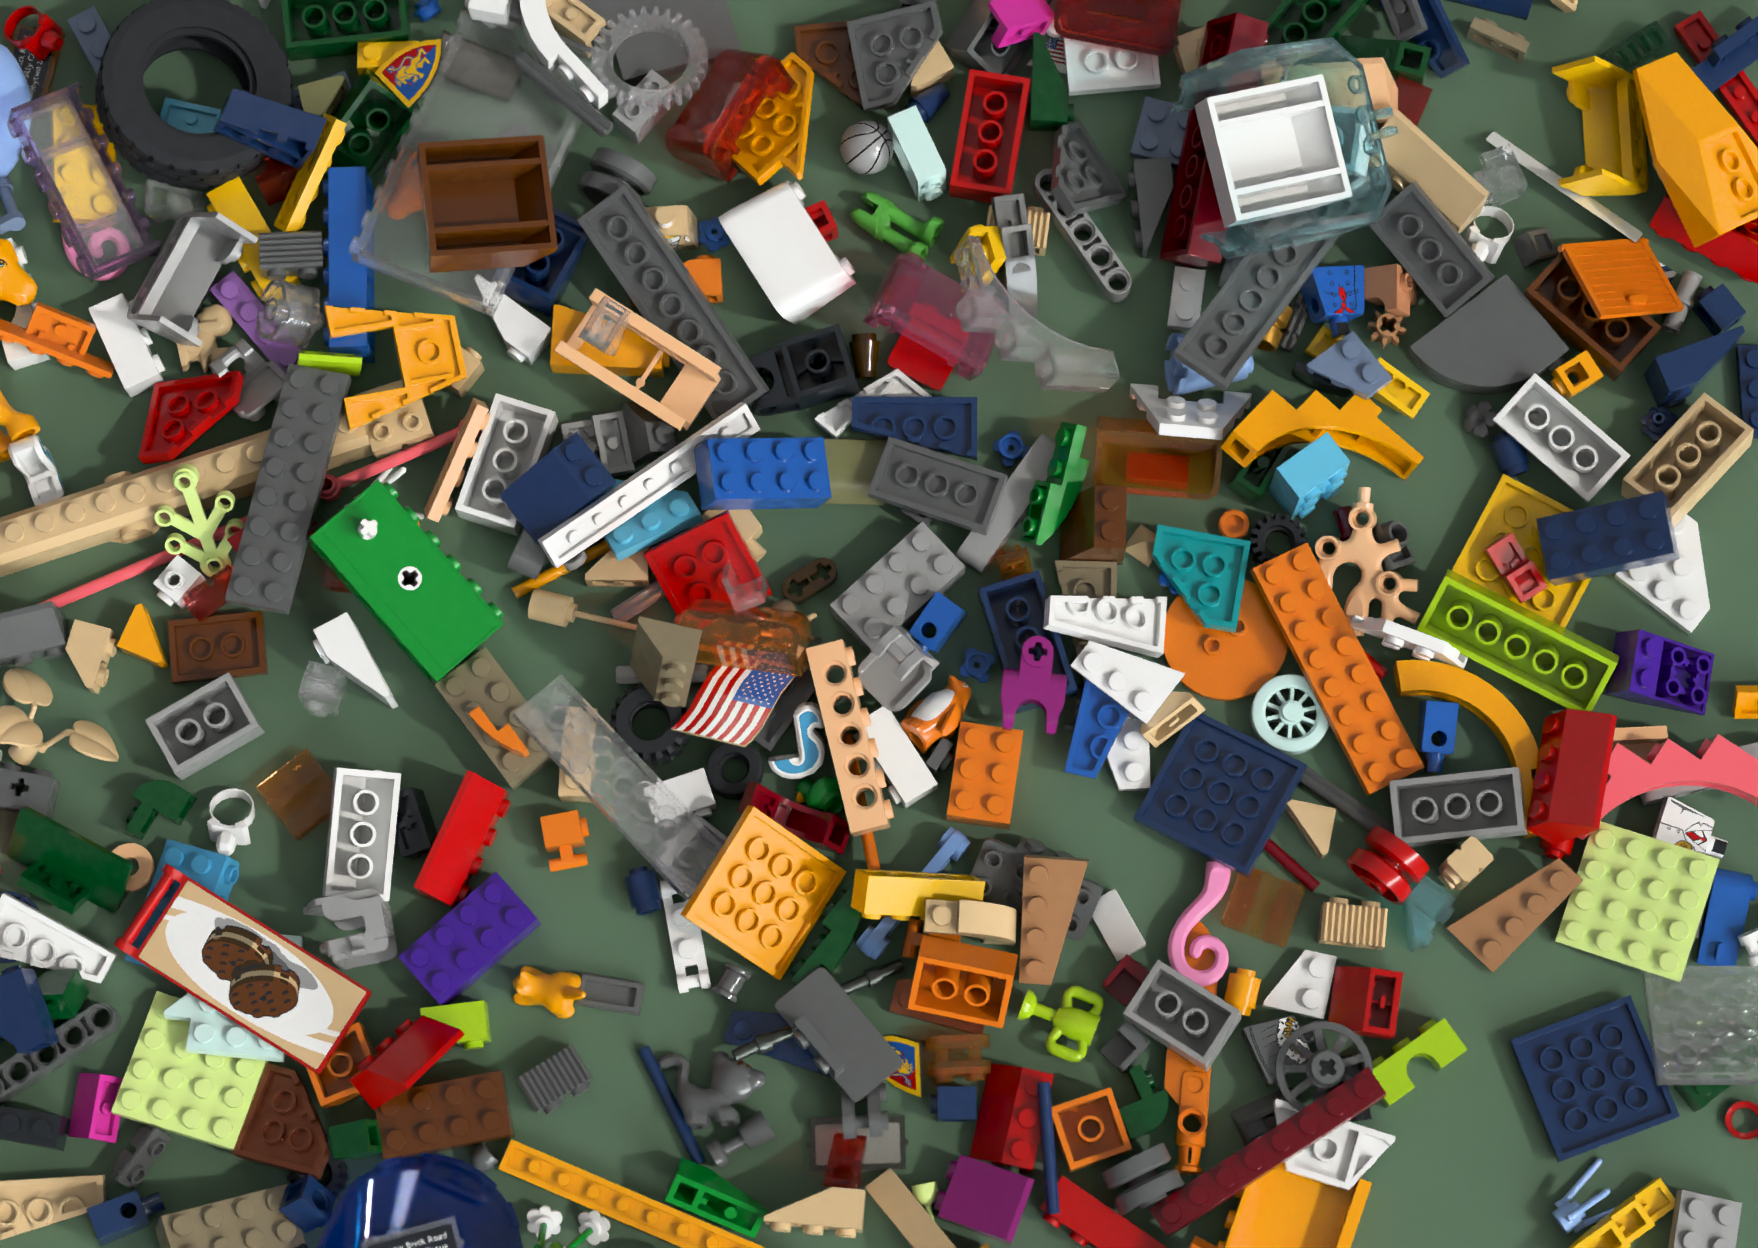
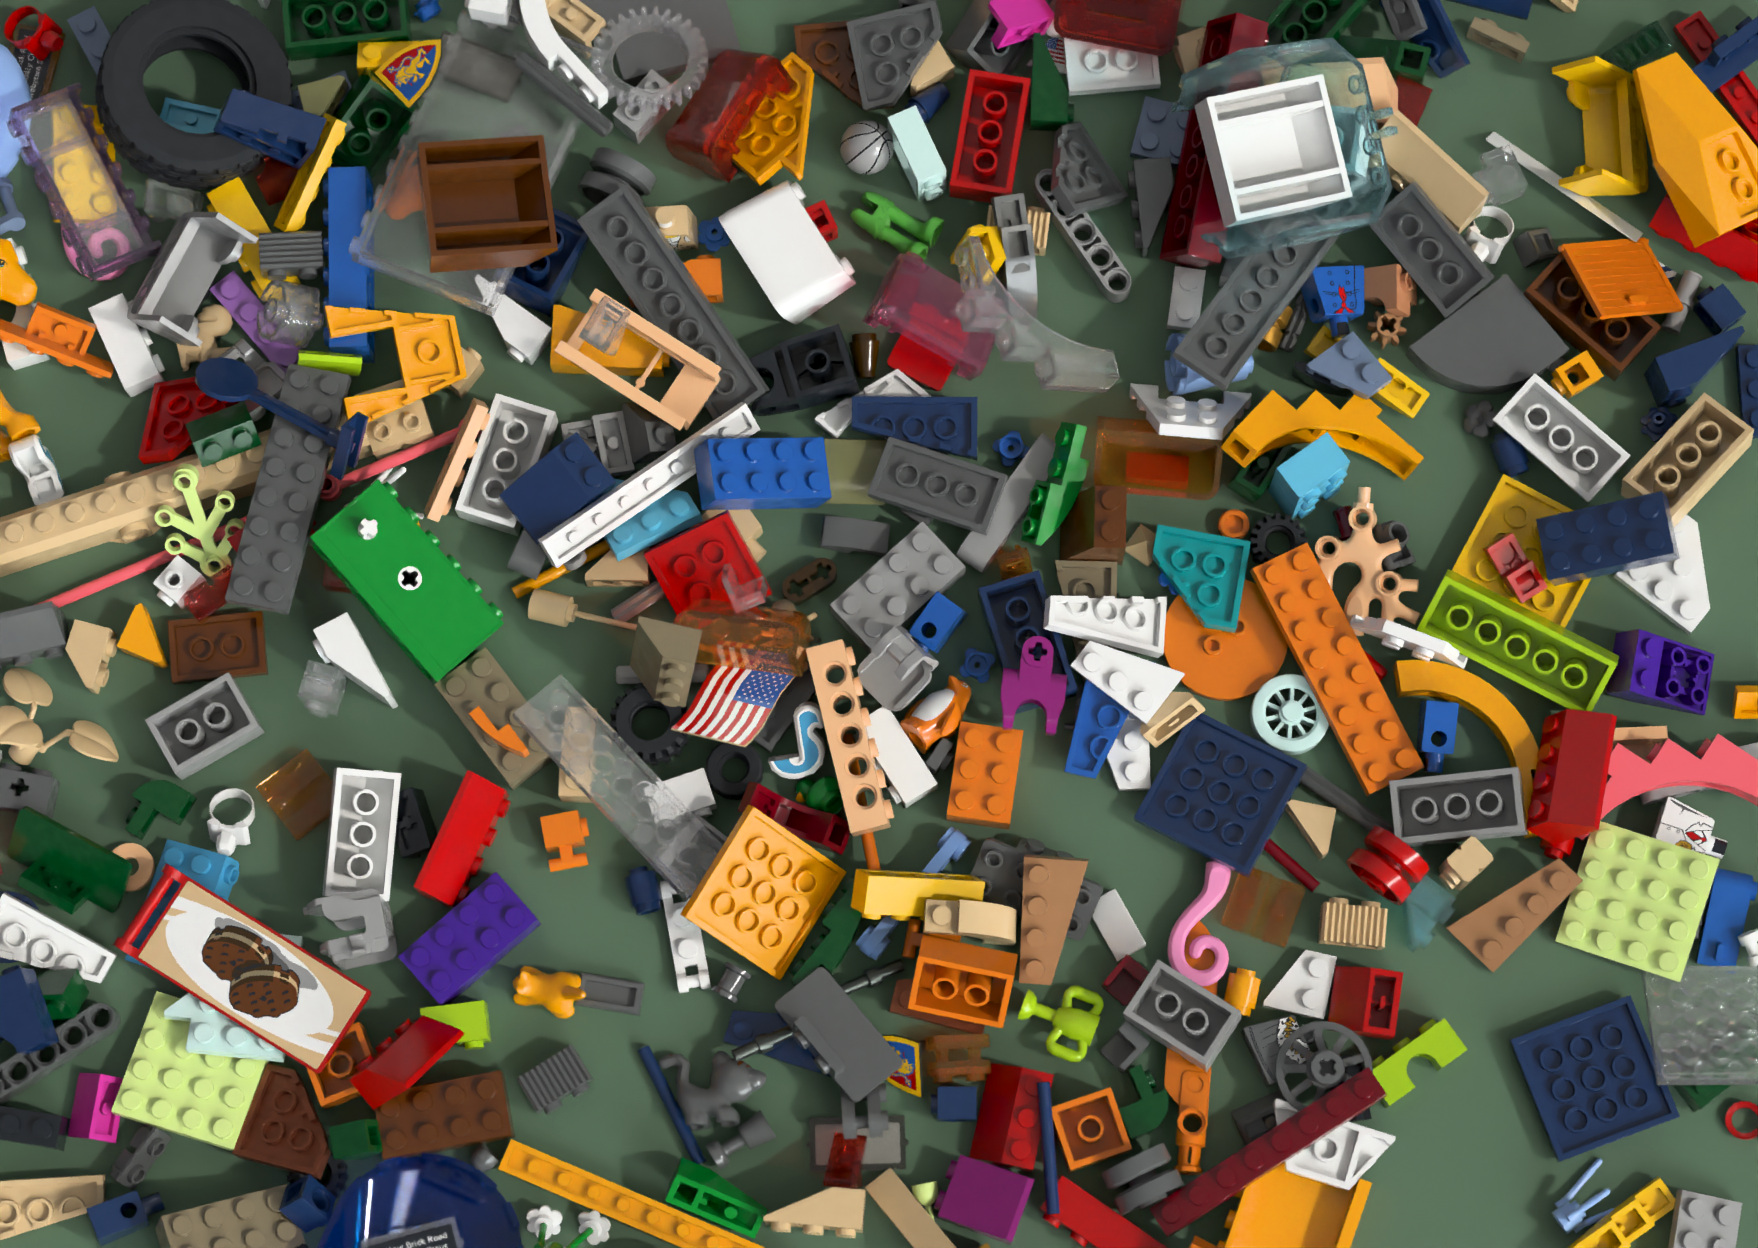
none -> dark green brick [185,401,262,467]
none -> dark blue piece [195,357,369,480]
none -> dark grey slope [820,516,890,557]

